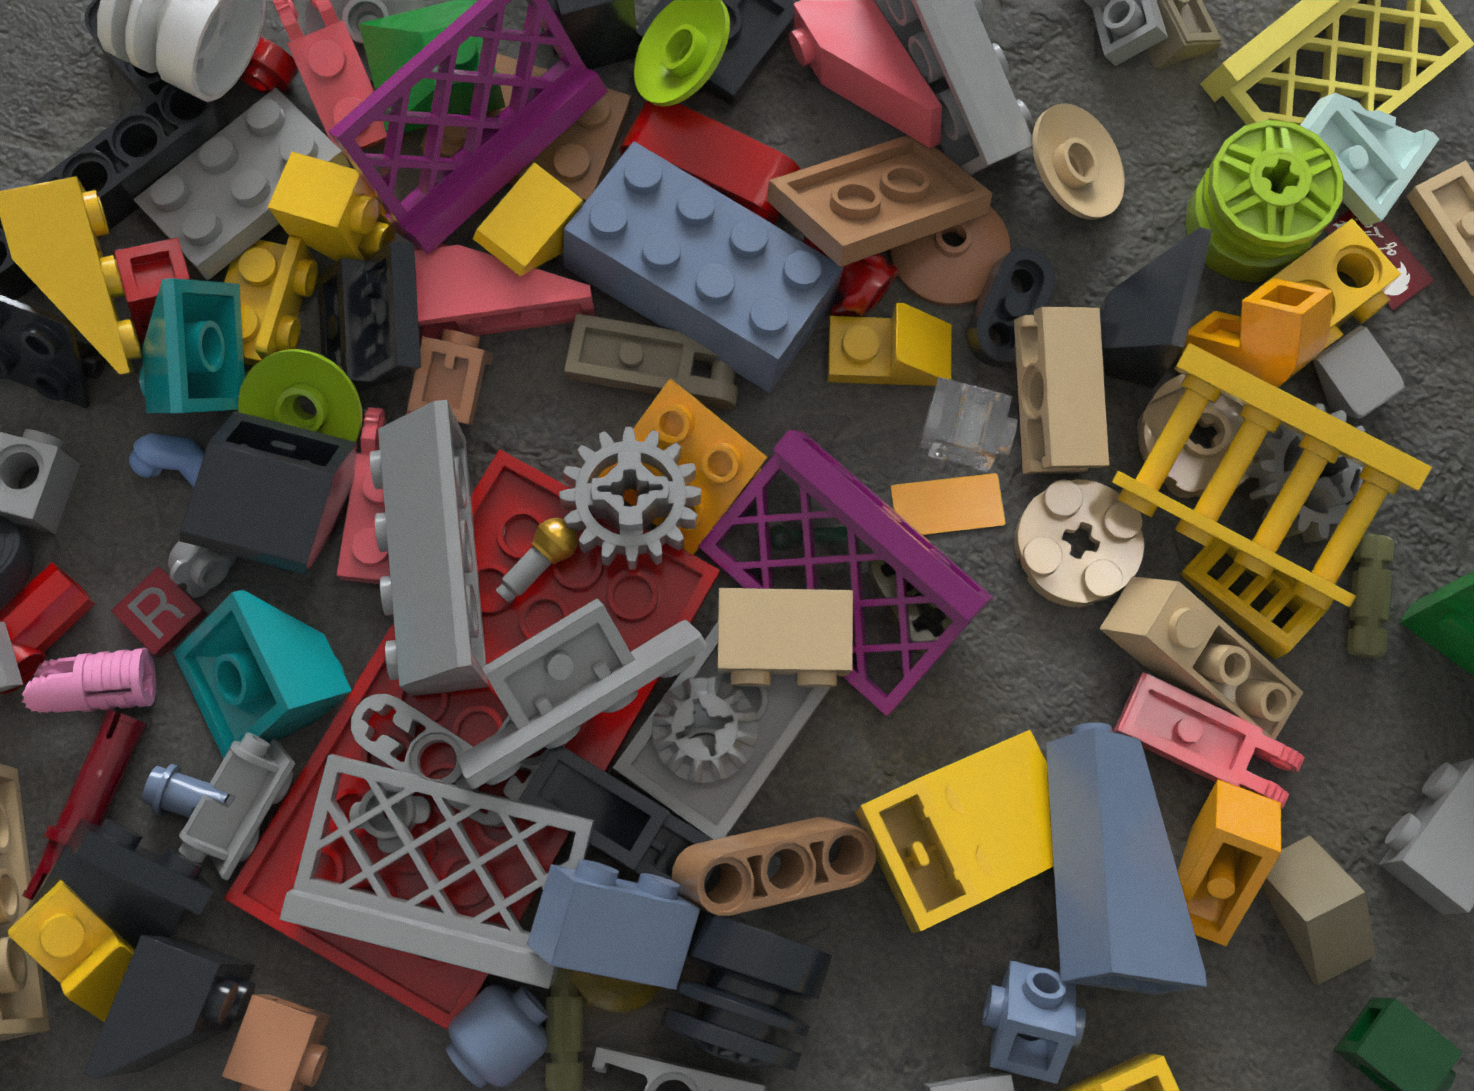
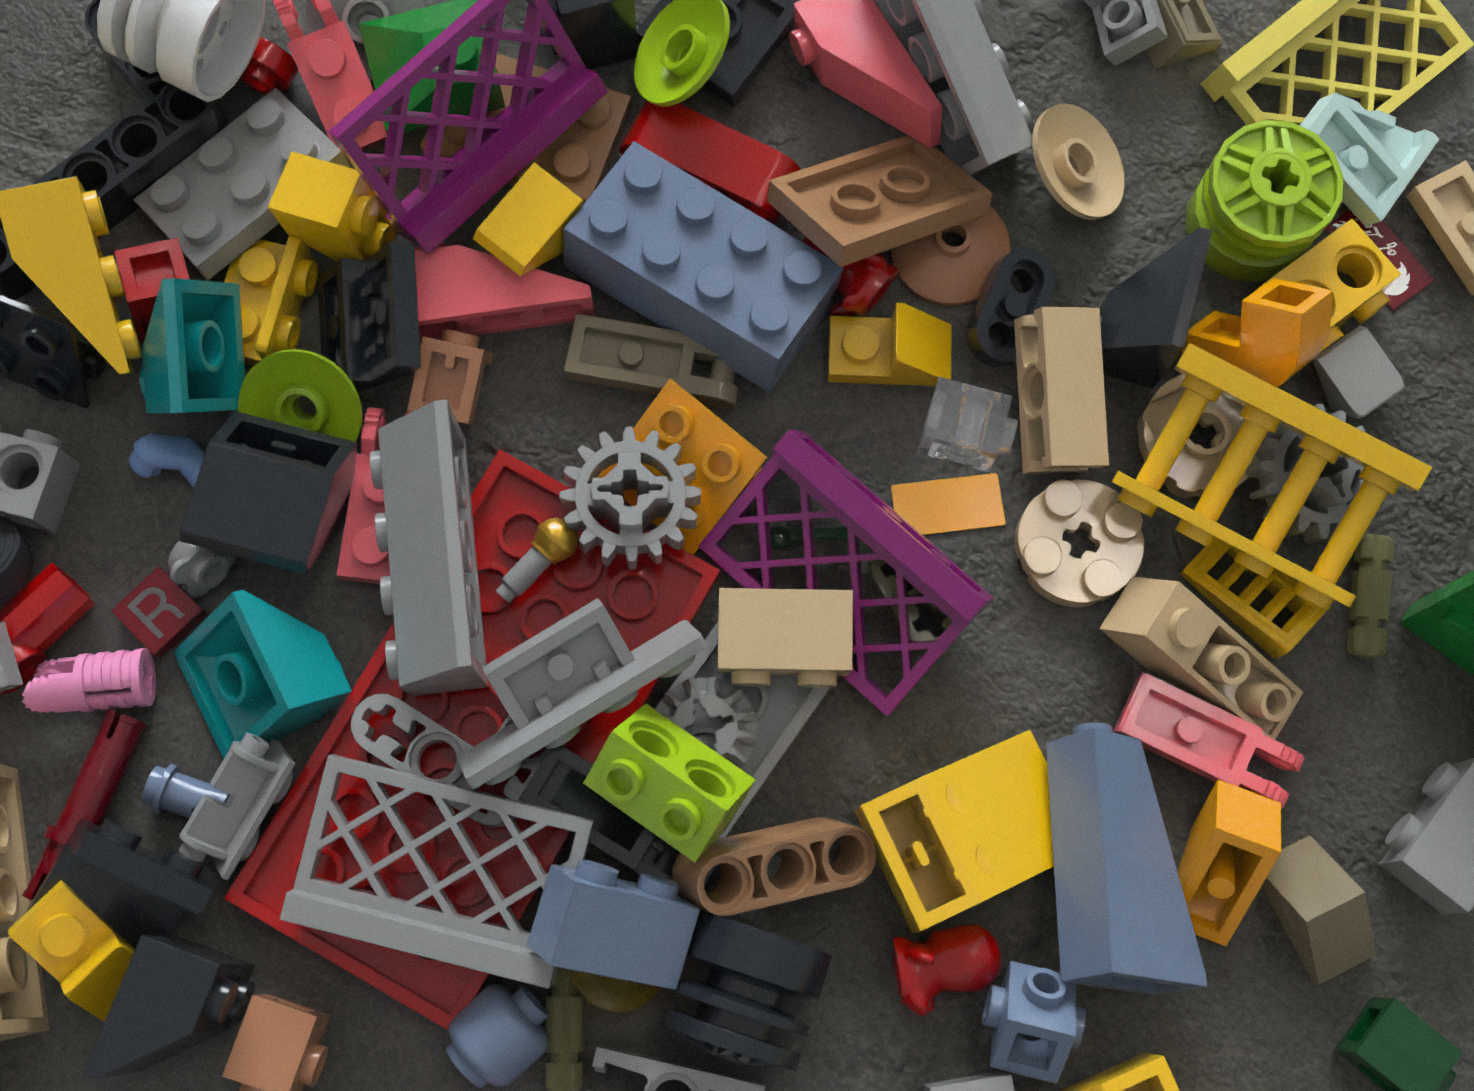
light grey plate [349,783,431,853] -> none
none -> lime brick [583,704,756,863]
none -> red animal [892,924,1001,1016]

